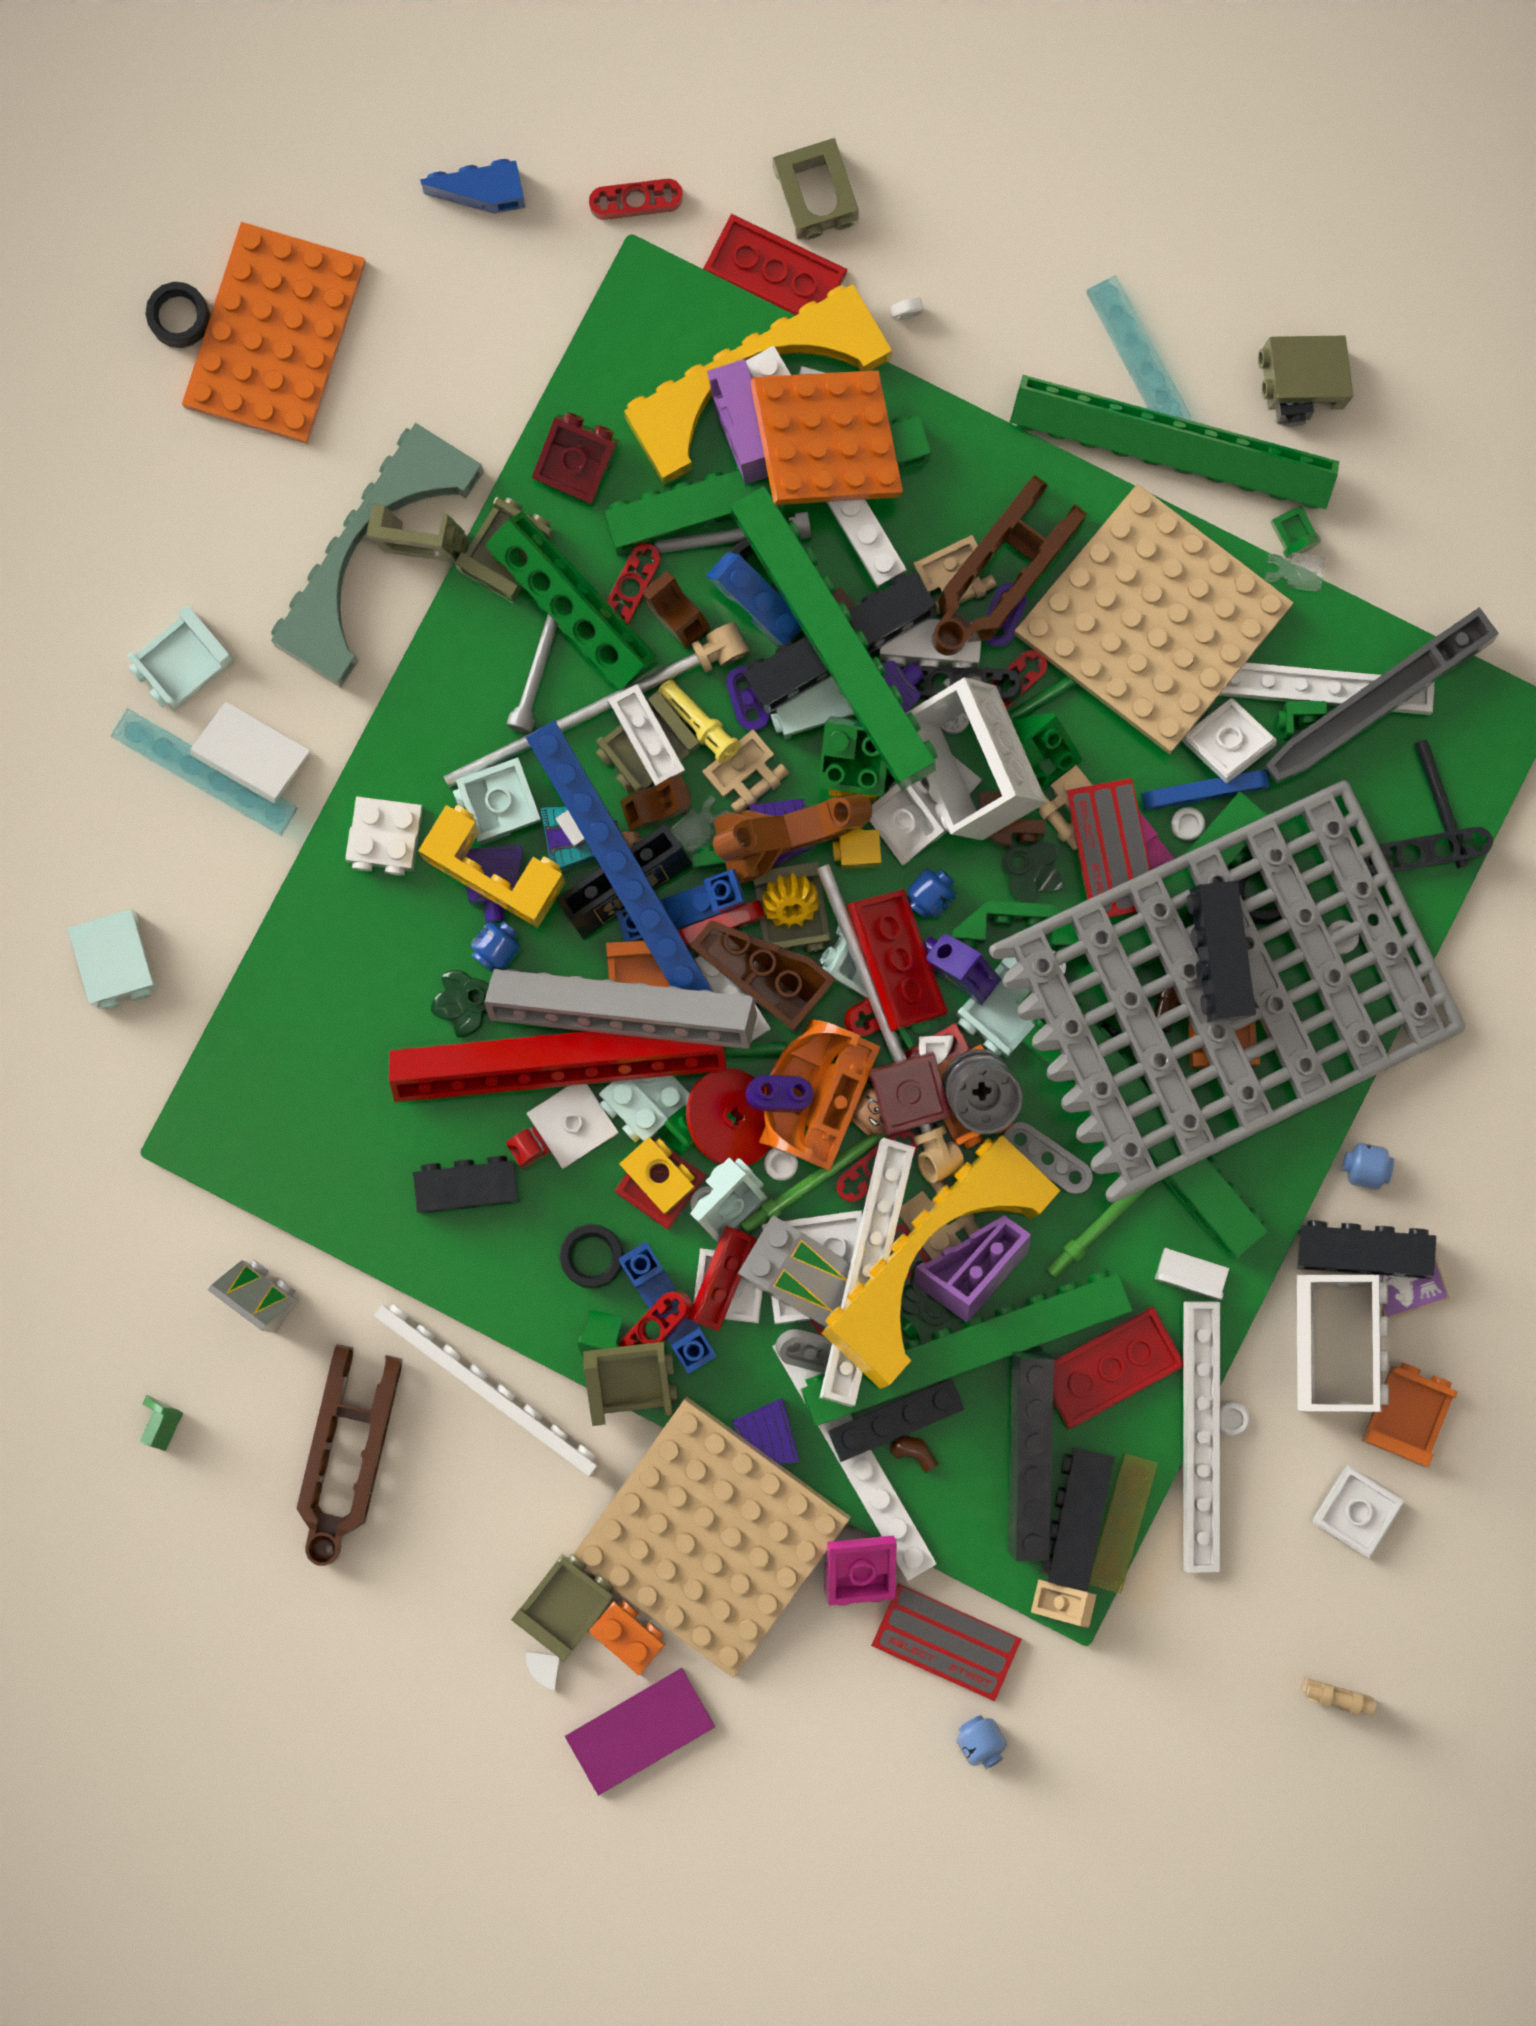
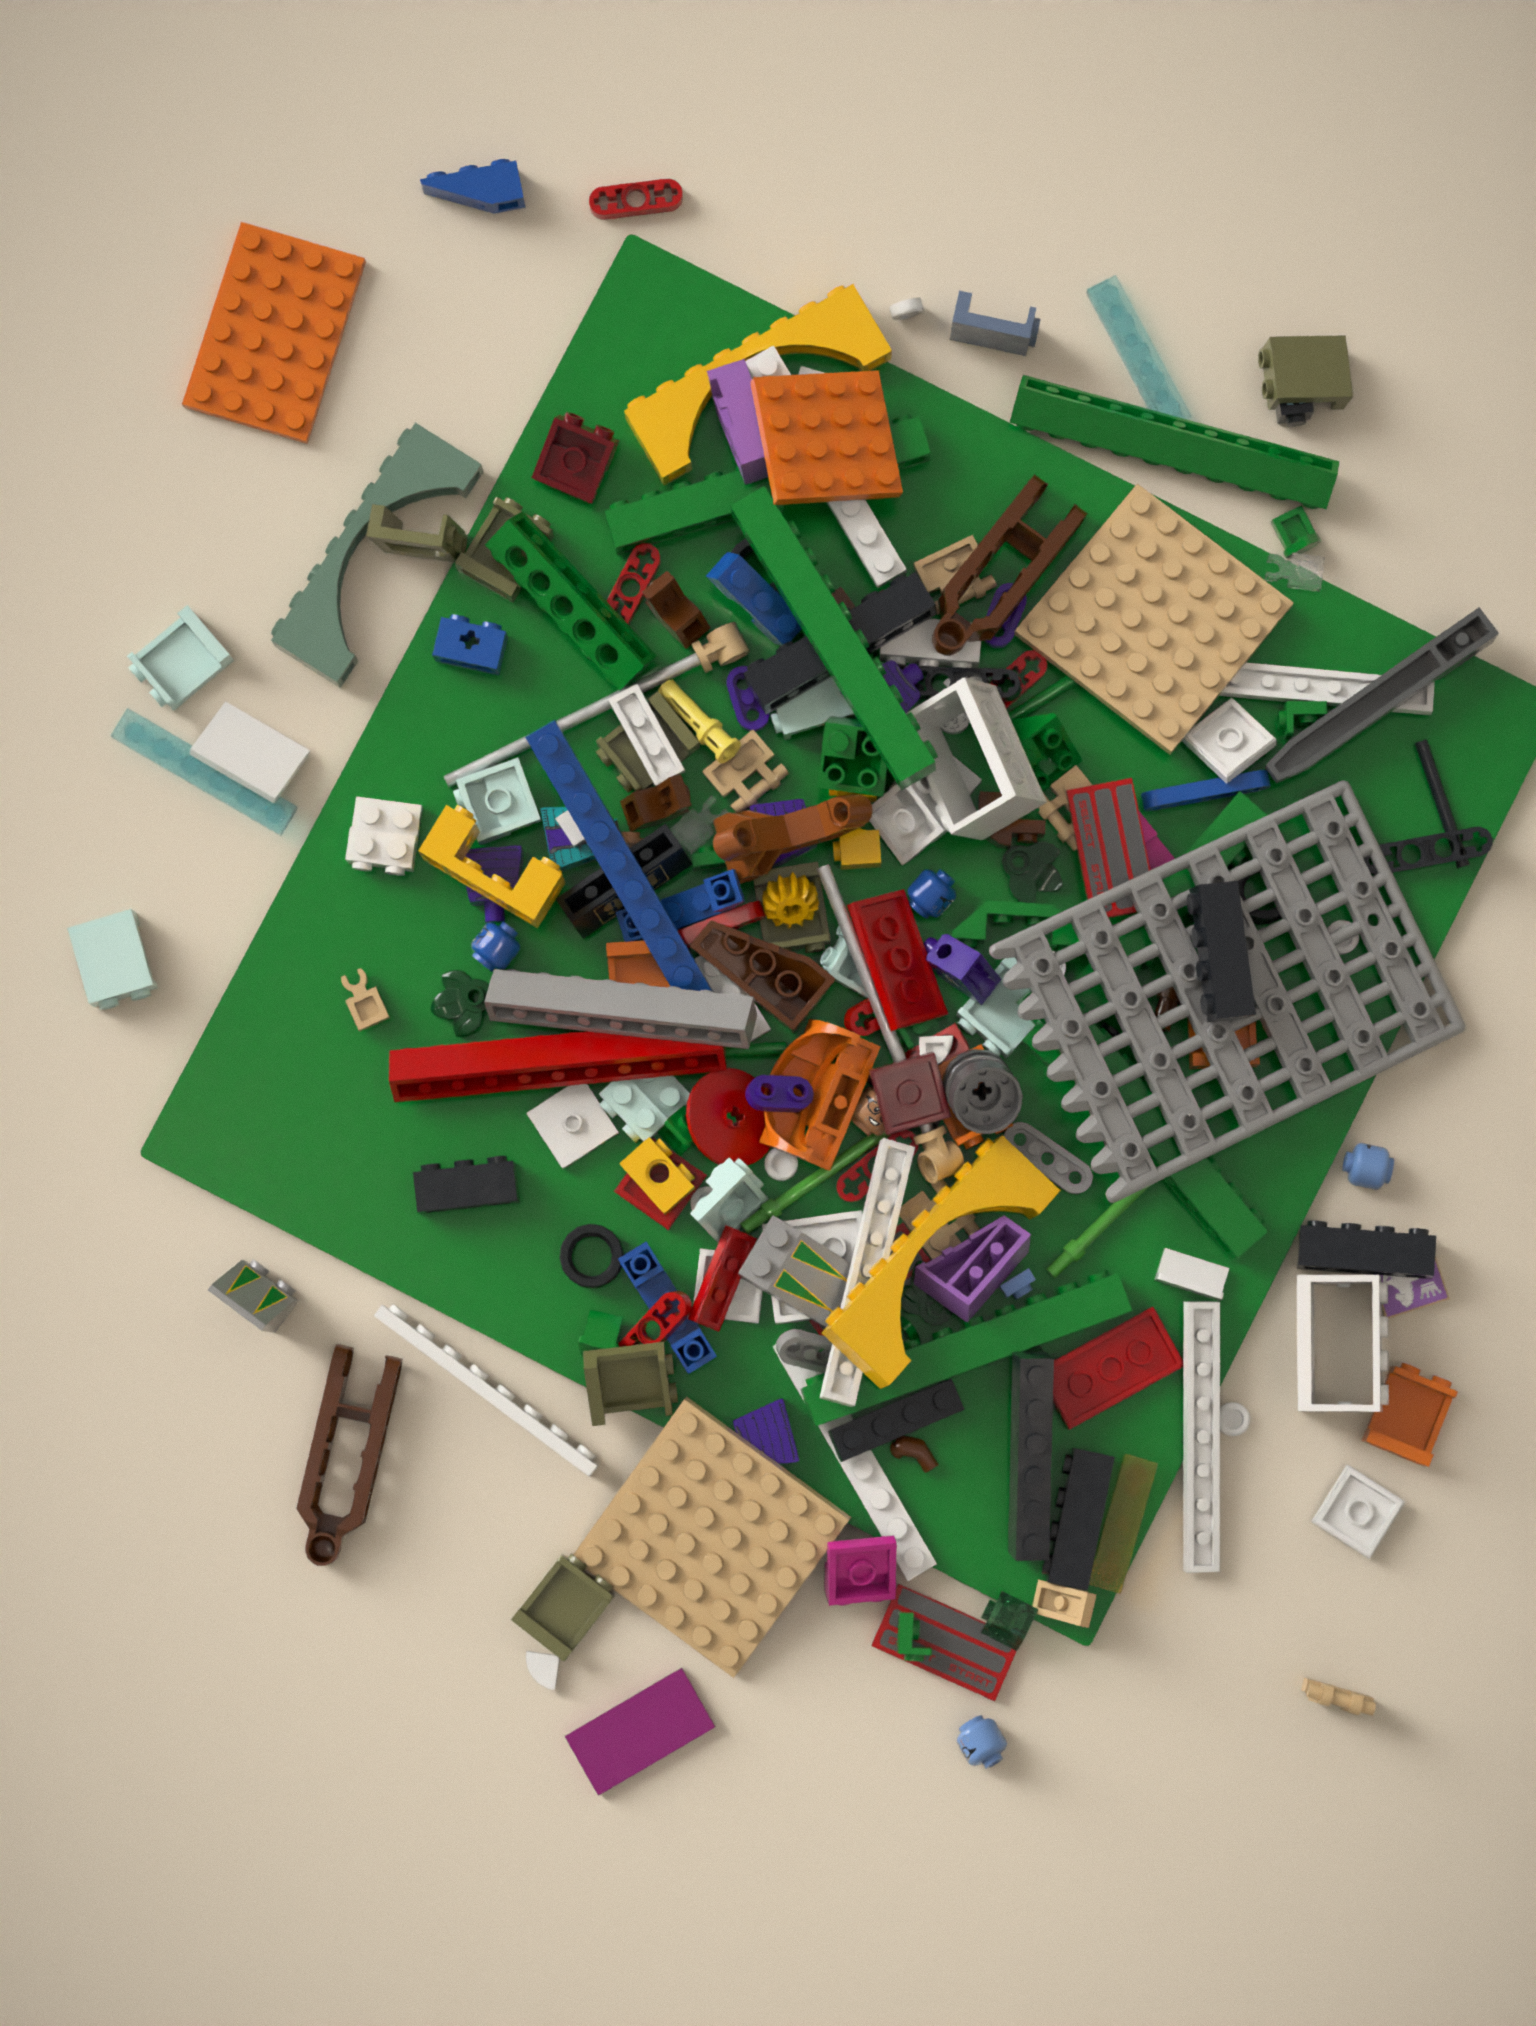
green tile [140,1395,183,1451] -> none
black tyre [145,281,210,348] -> none
red leg [505,1127,551,1170] -> none
light grey piece [506,614,558,734] -> none
orange bracket [588,1600,666,1675] -> none
light grey piece [654,512,812,553] -> none
red tile [703,213,848,316] -> none
olive panel [773,138,859,240] -> none
white tile [1171,807,1205,842] -> none
none -> tan plate [341,968,390,1032]
none -> blue brick [432,614,508,675]
none -> green bracket [897,1611,932,1661]
none -> sand blue panel [950,290,1041,356]
none -> clear green brick [981,1591,1038,1651]
none -> medium blue plate [999,1268,1036,1300]

